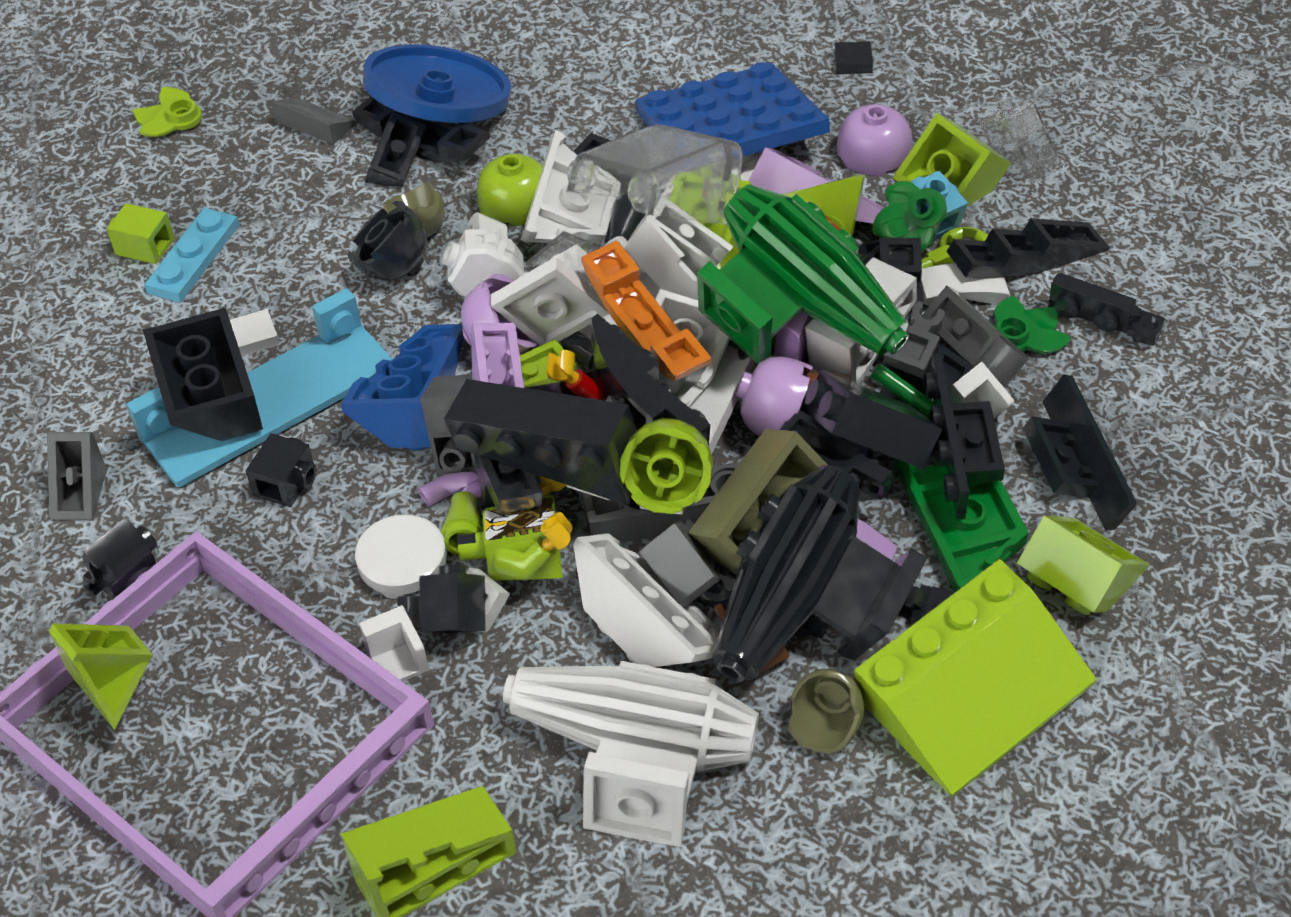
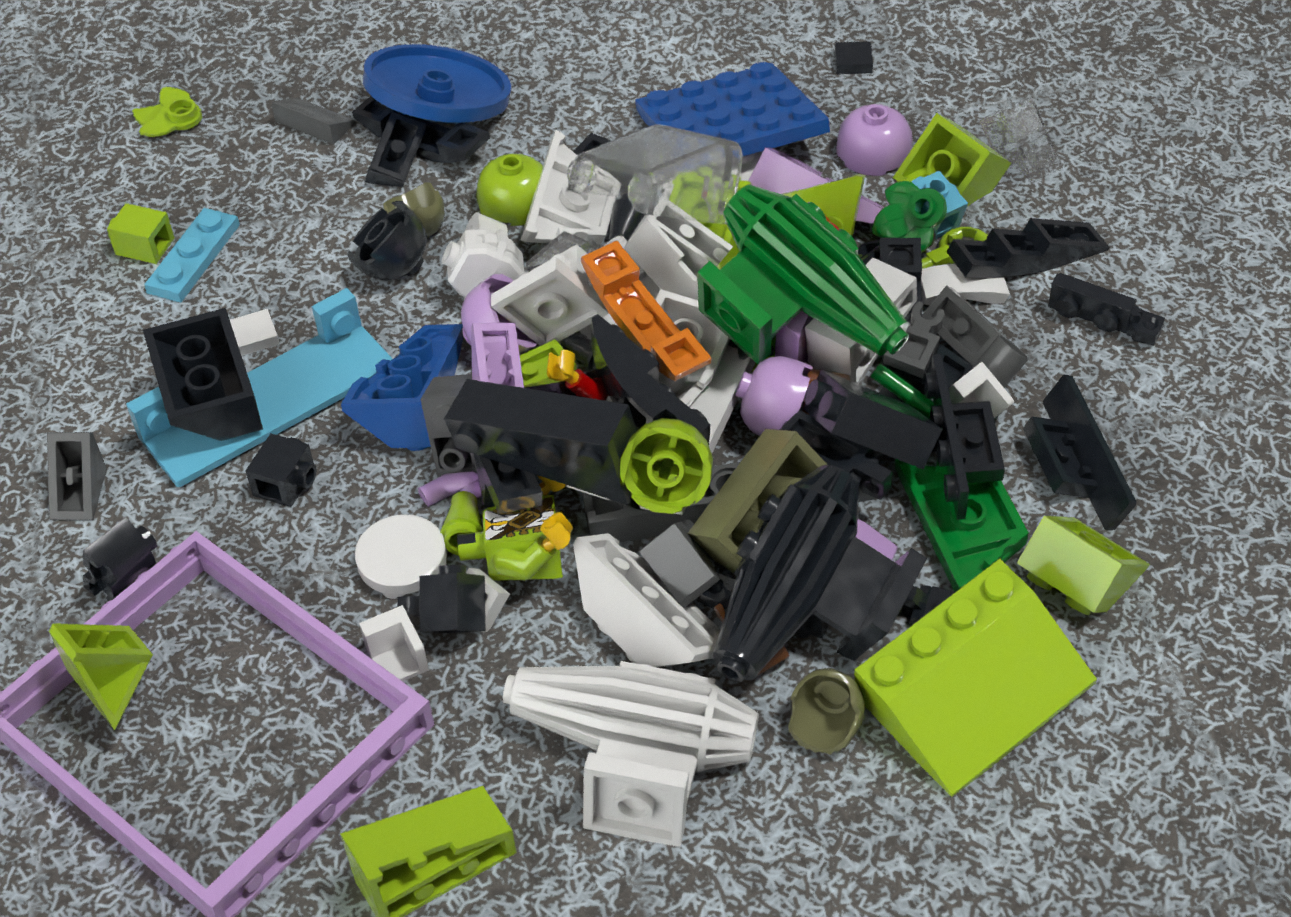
green plate [994,296,1070,354] -> none

